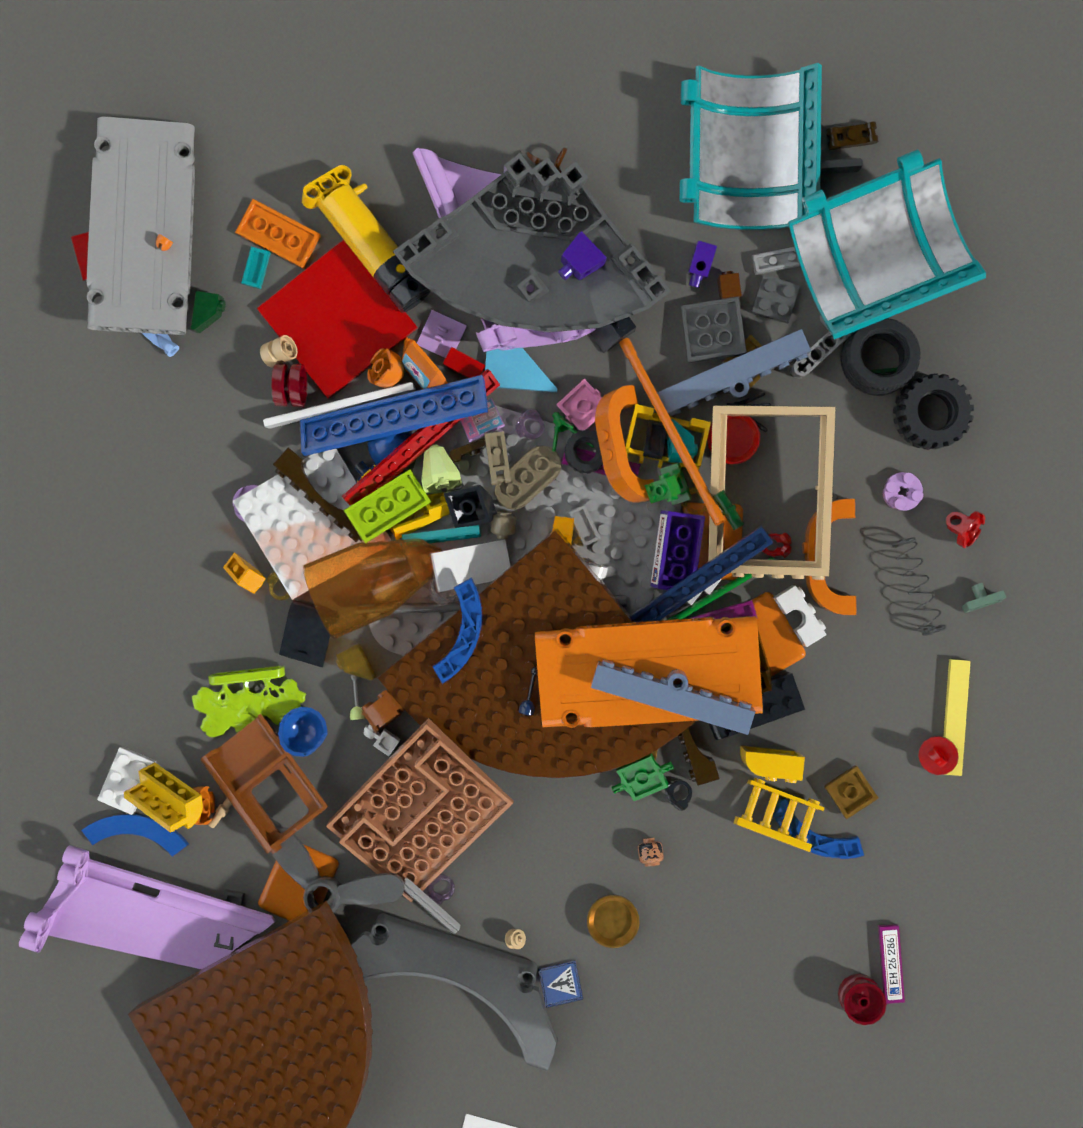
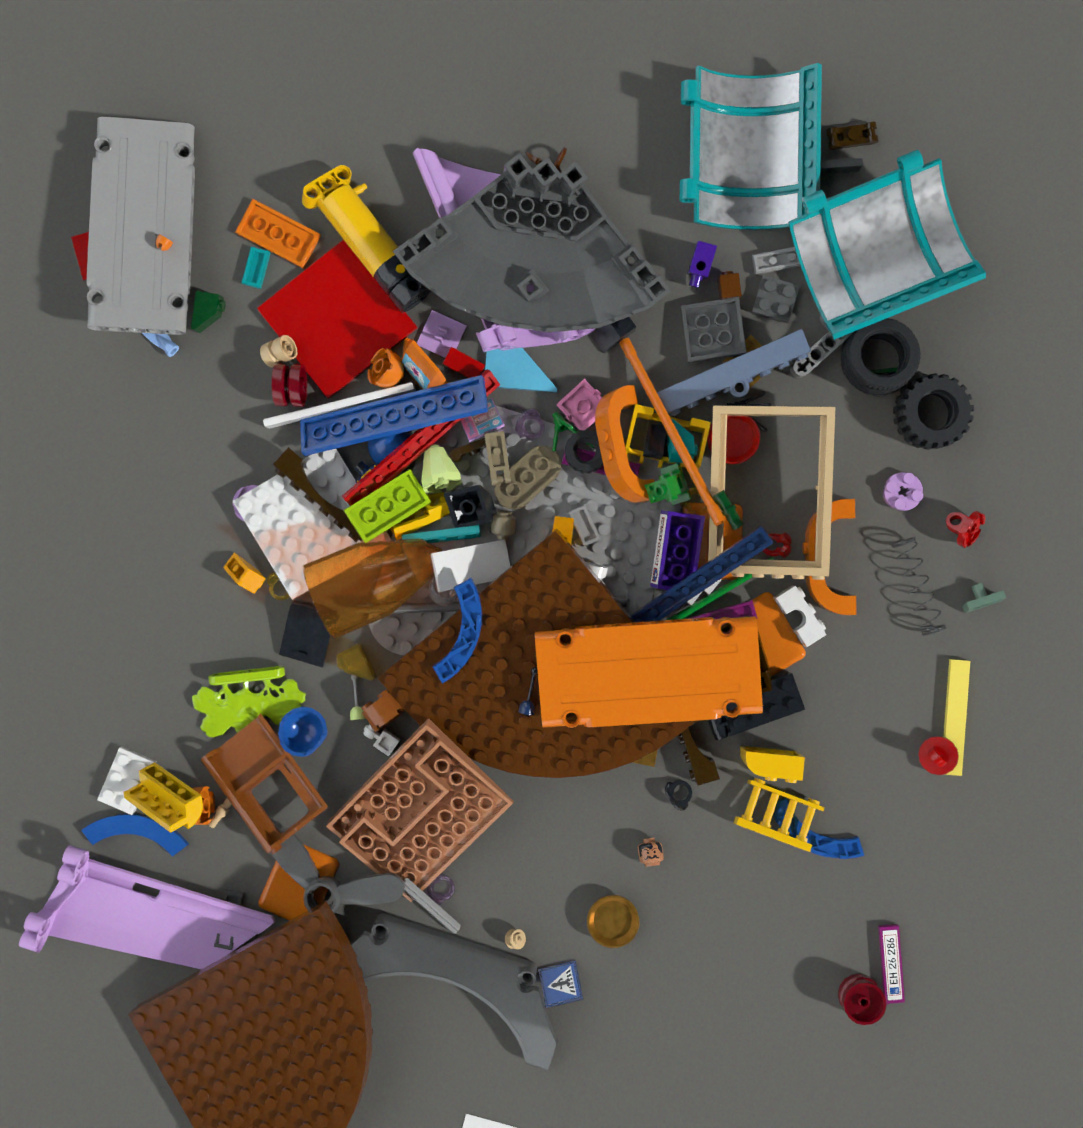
dark purple torso [558,231,607,280] -> none
sand blue hinge [591,660,755,735] -> none
green plate [611,753,674,801] -> none
pearl gold plate [824,765,878,819] -> none

